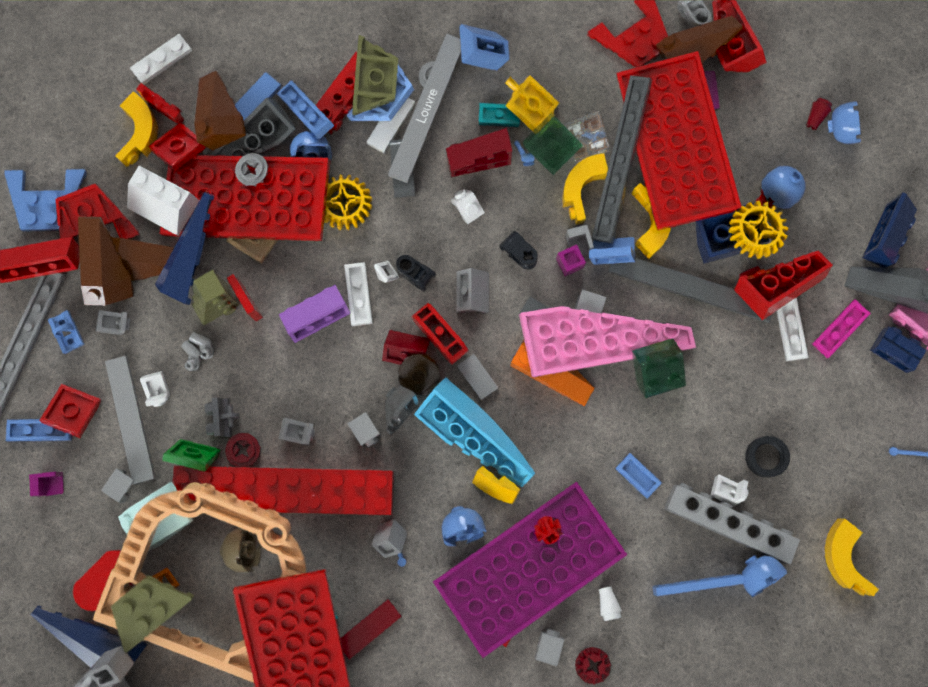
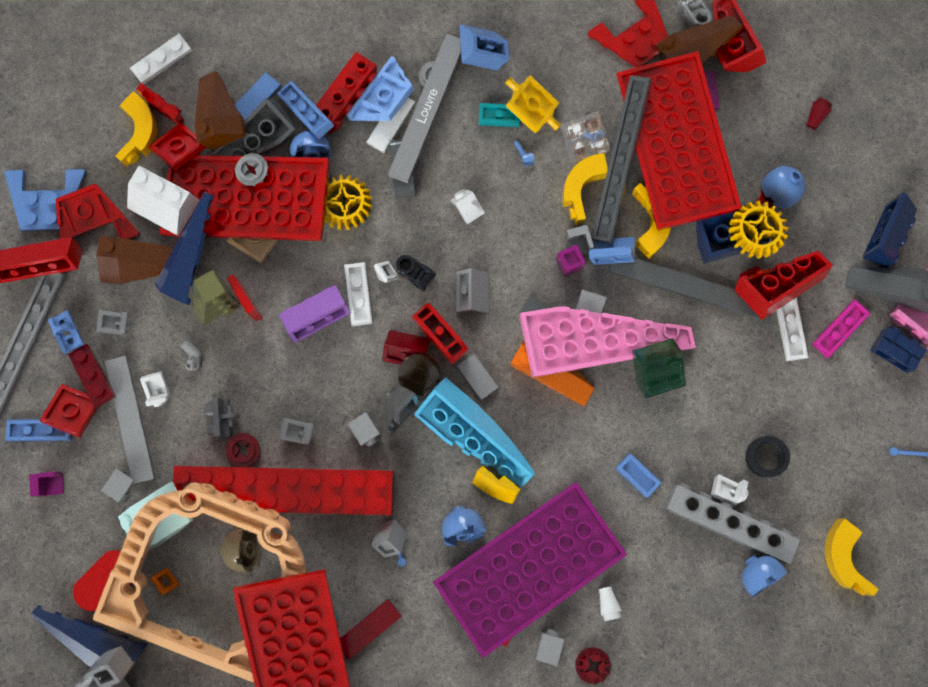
reddish brown wedge [78,216,134,306] -> none
olive wing [111,575,194,653] -> none
green tile [162,439,221,472] -> none
light grey arm [189,332,214,360] -> none
olive wing [352,35,398,115] -> none
dark red wedge [446,128,512,177] -> none
black piece [499,231,538,270] -> none
clear green brick [522,112,583,175] -> none
red gear [534,516,563,544] -> none
medium blue tile [652,574,745,596] -> none
medium blue cylinder [828,101,861,144] -> none
none -> dark red plate [68,344,116,408]

